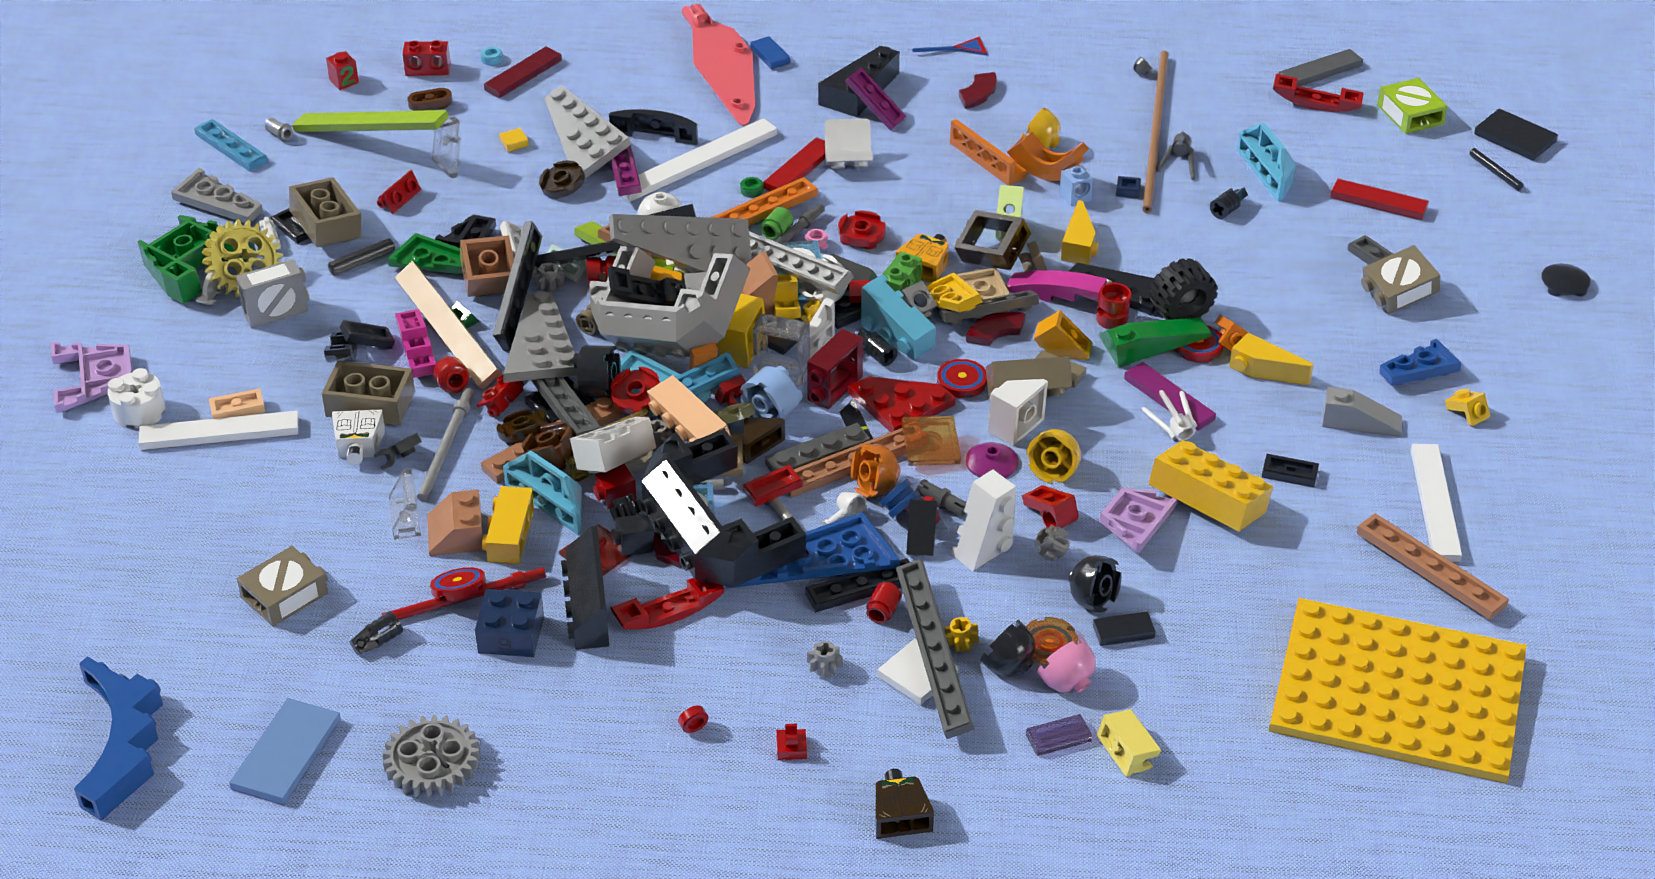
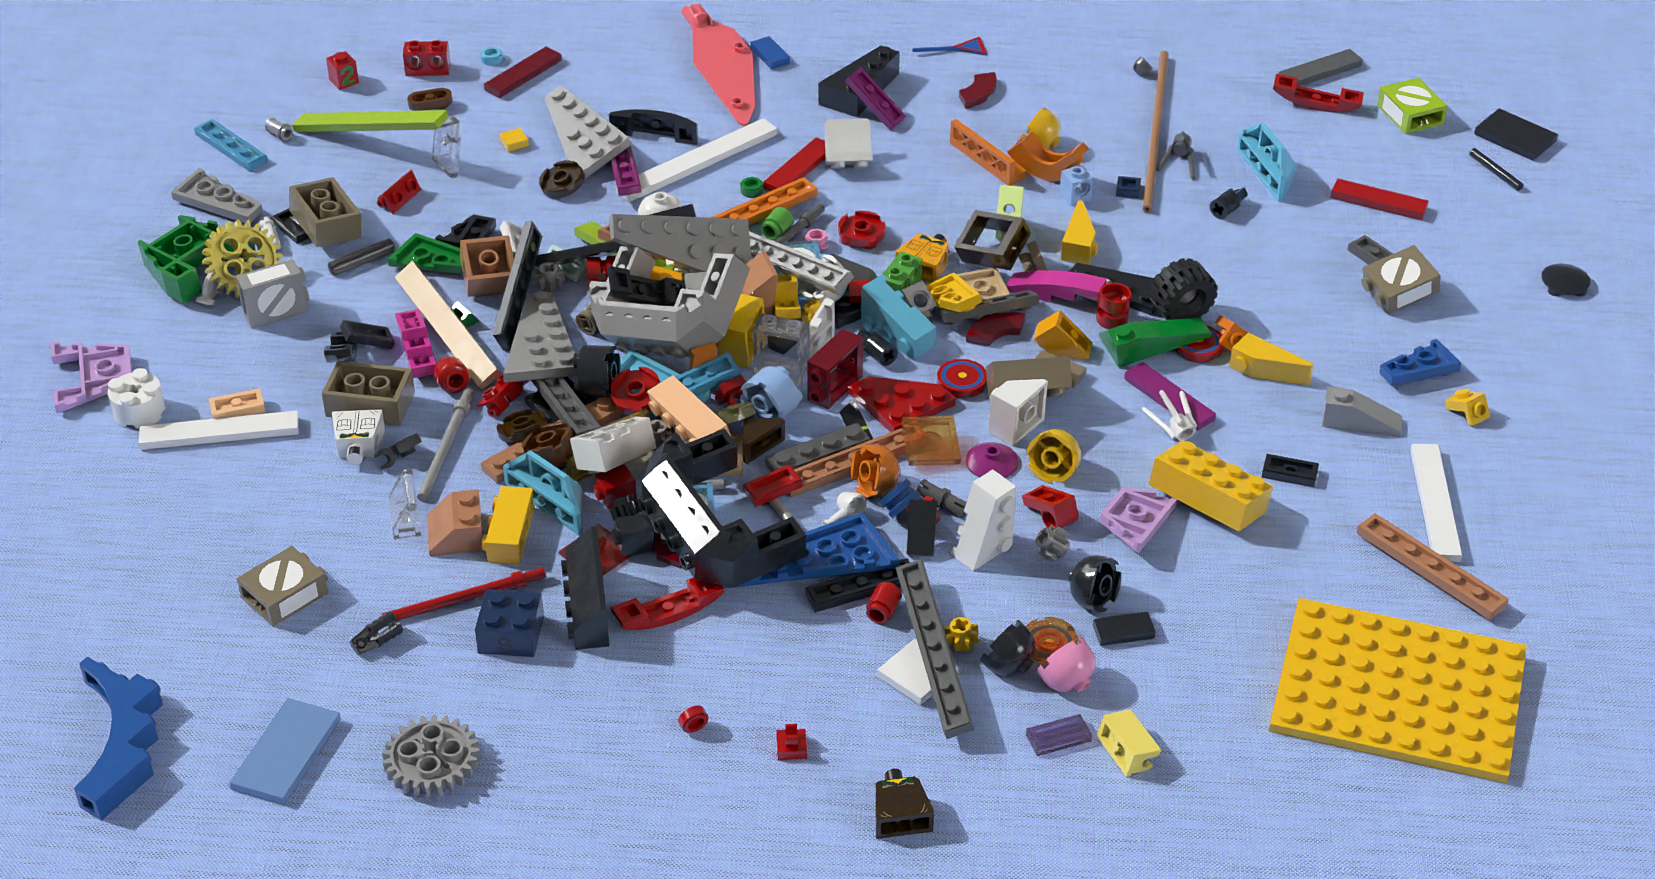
red tile [430,567,486,601] -> none
light grey gear [807,641,843,677] -> none

